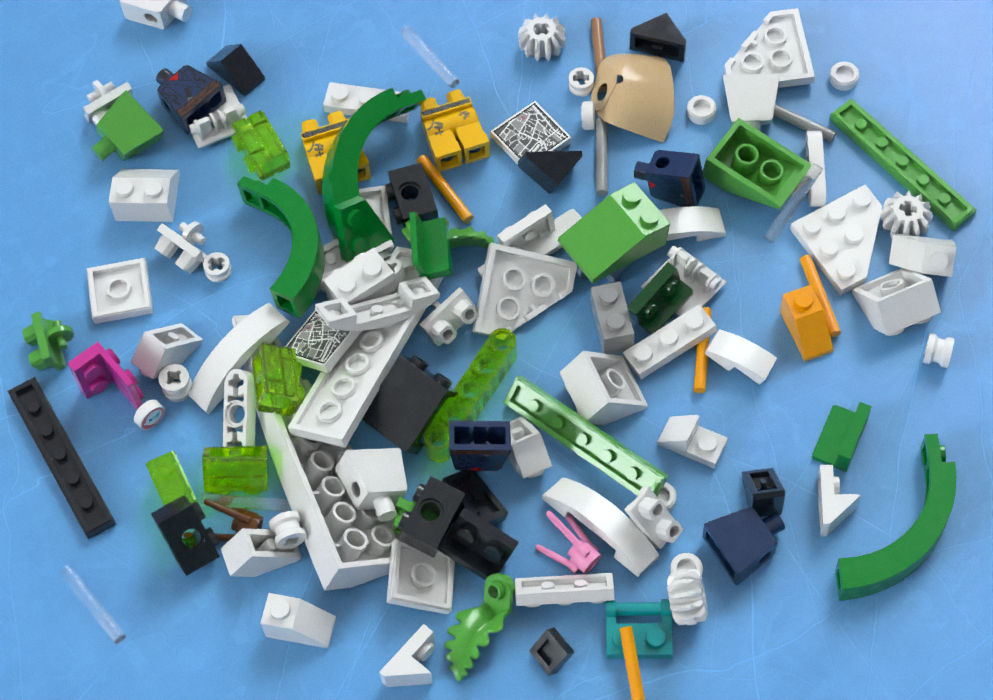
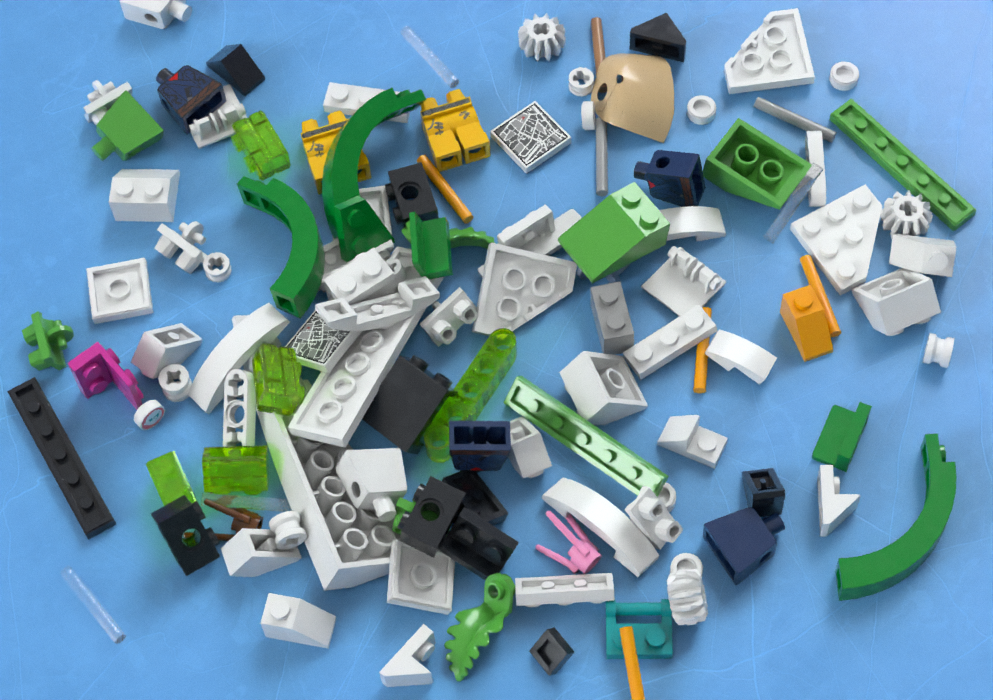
black slope [518,151,582,194] -> none
dark green bracket [627,262,693,334] -> none
white torso [723,74,779,132] -> none

